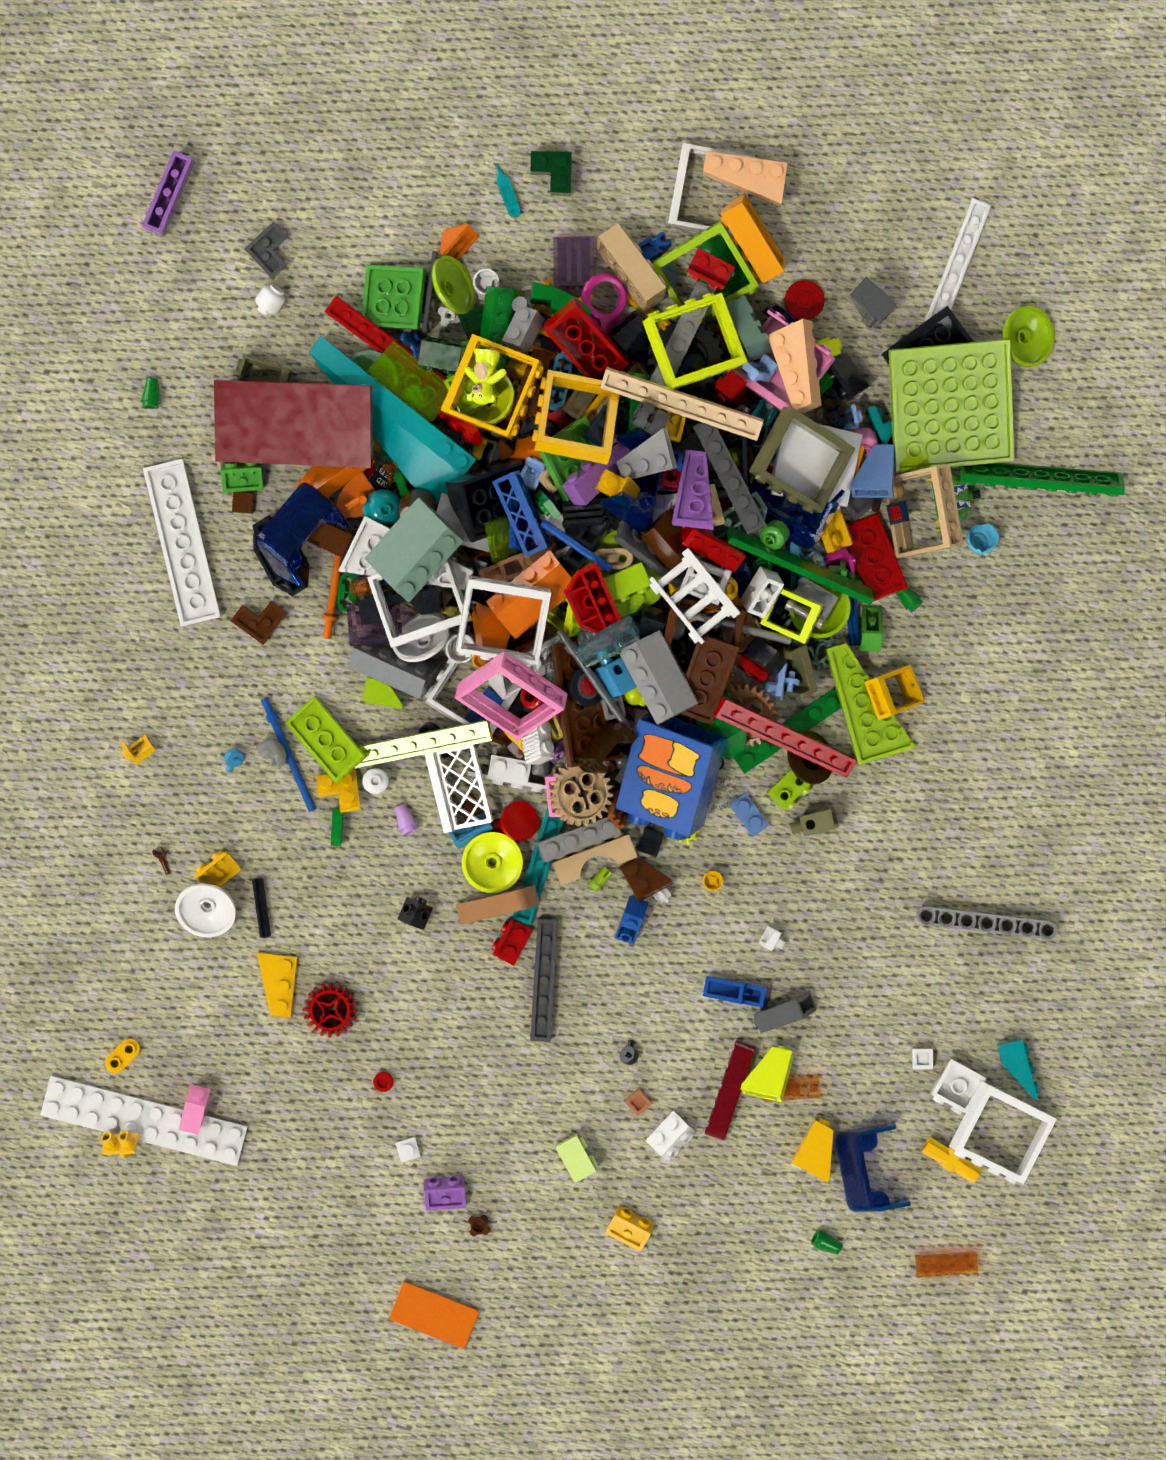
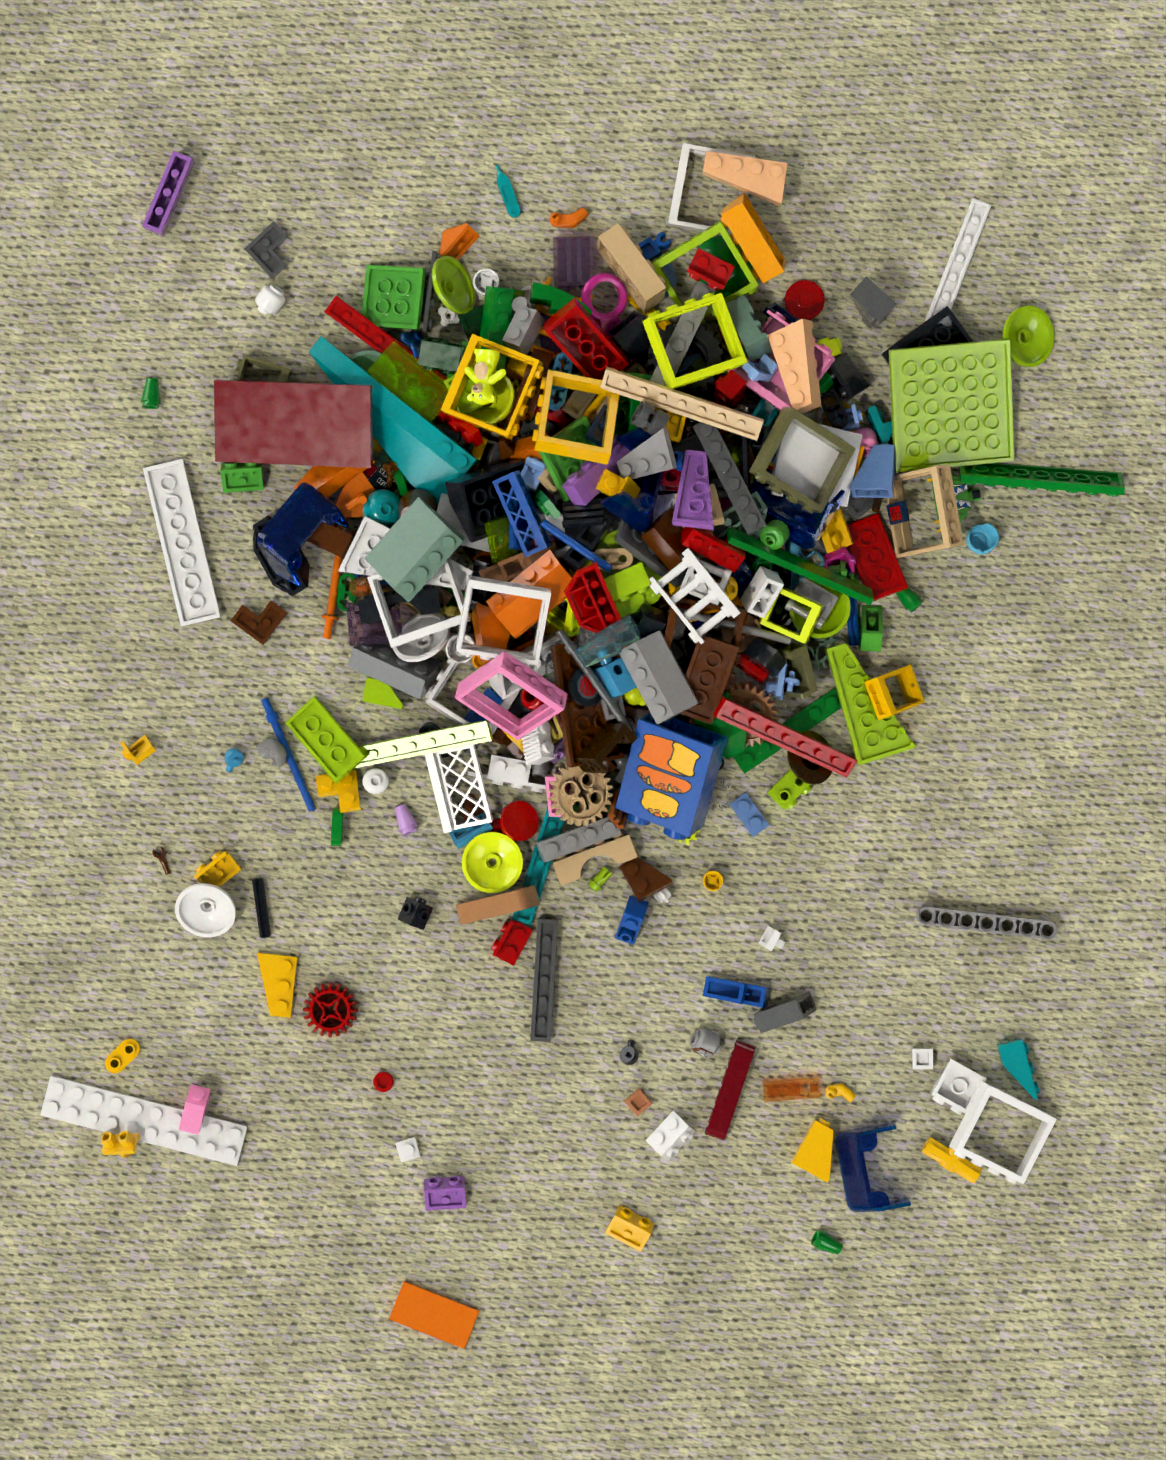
reddish brown tile [232,492,254,514] -> none
reddish brown plate [468,1215,490,1236] -> none
dark green brick [530,151,572,196] -> none
yellowish green brick [555,1134,598,1183] -> none
black panel [638,828,664,858] -> none
neon yellow slope [741,1046,794,1103] -> none
olive torso [790,807,839,836] -> none
clear orange plate [915,1252,978,1278] -> none
none -> orange arm [549,207,589,228]
none -> light grey head [690,1028,722,1058]
none -> yellow arm [825,1083,856,1102]

